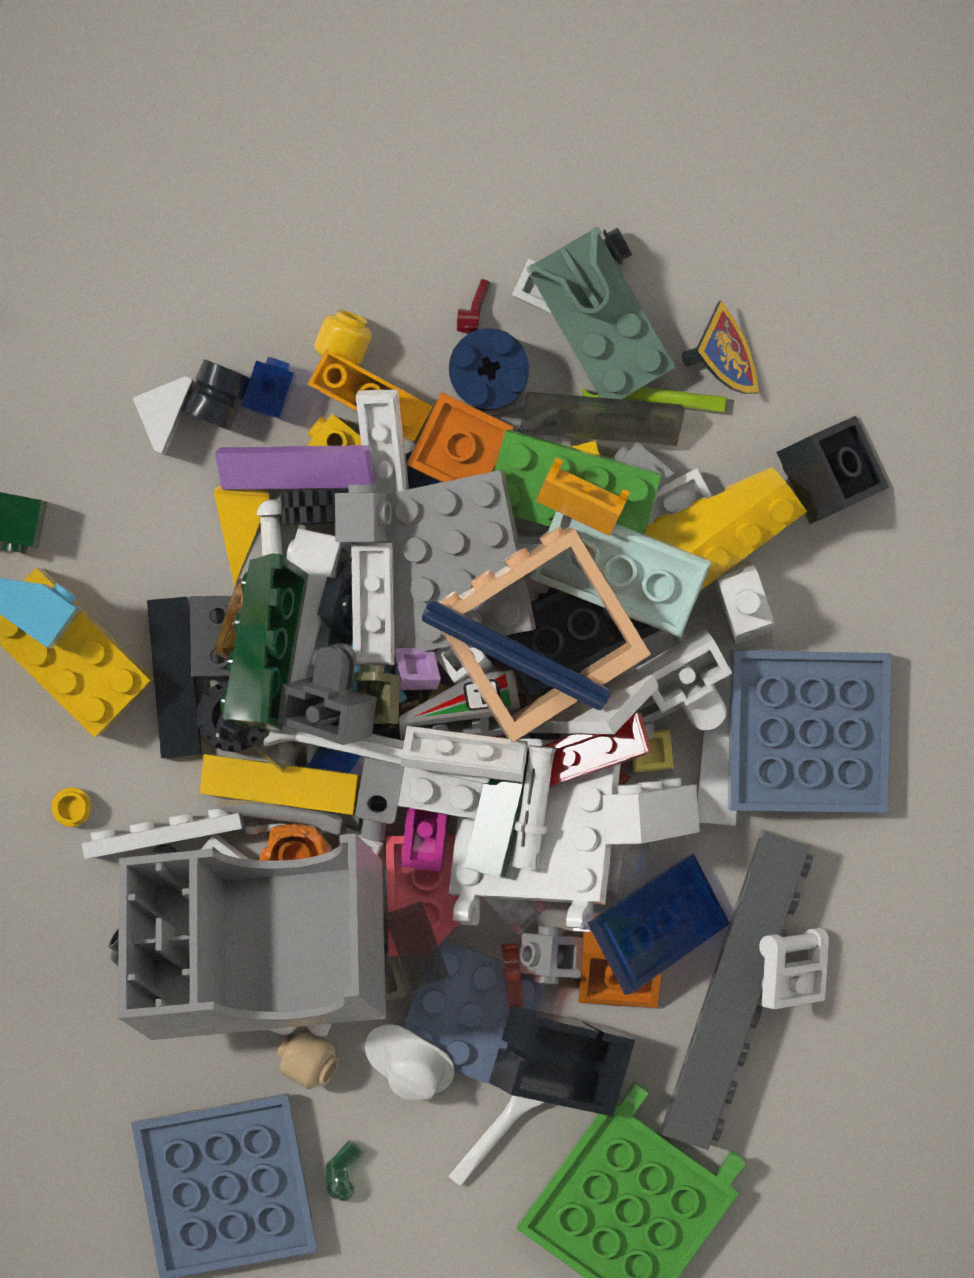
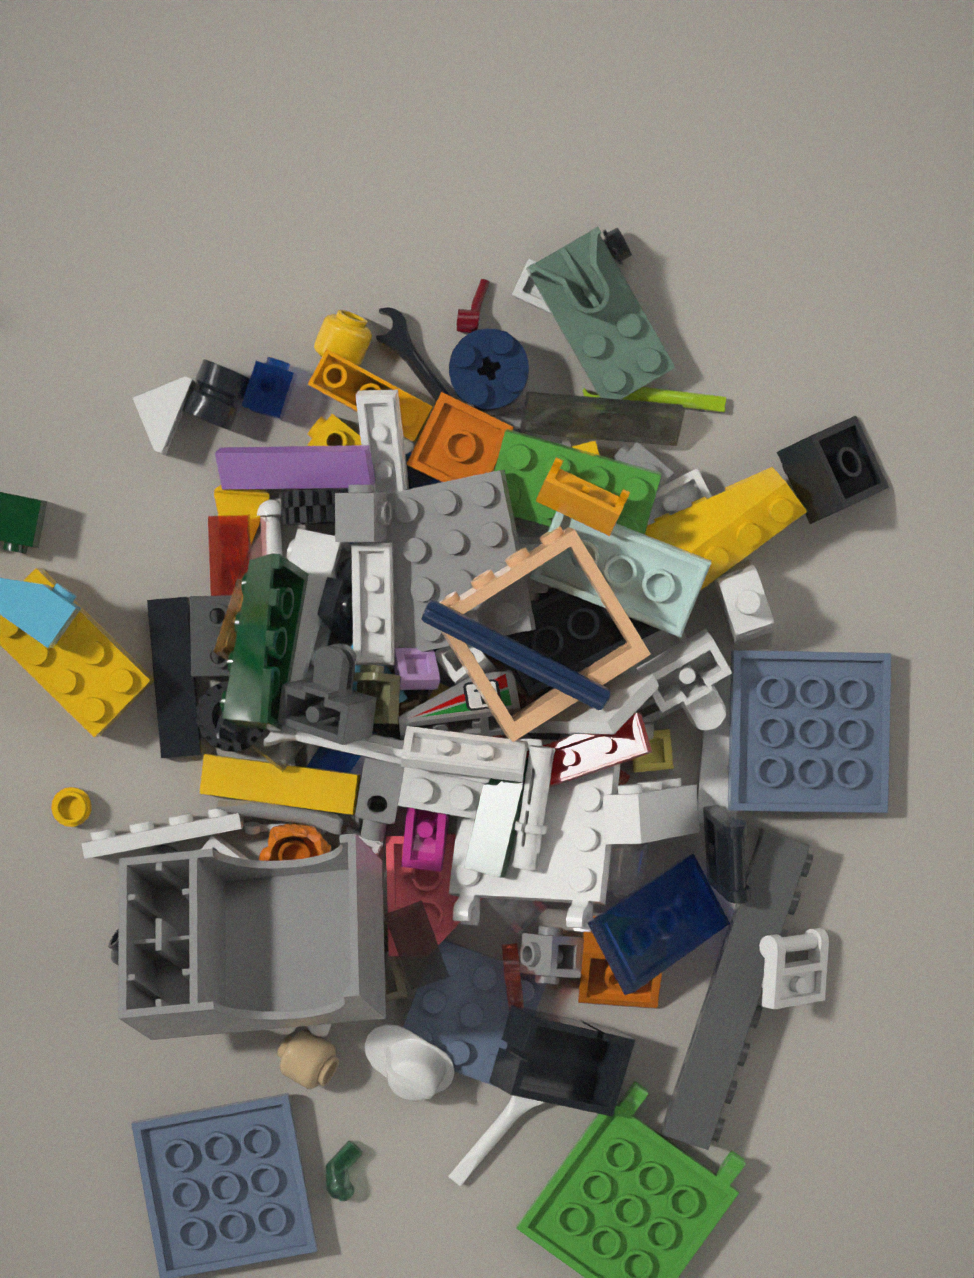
shield [682,300,759,394] -> none
none -> clear red plate [208,514,251,596]
none -> black piece [376,307,451,402]
none -> black plate [703,805,751,904]

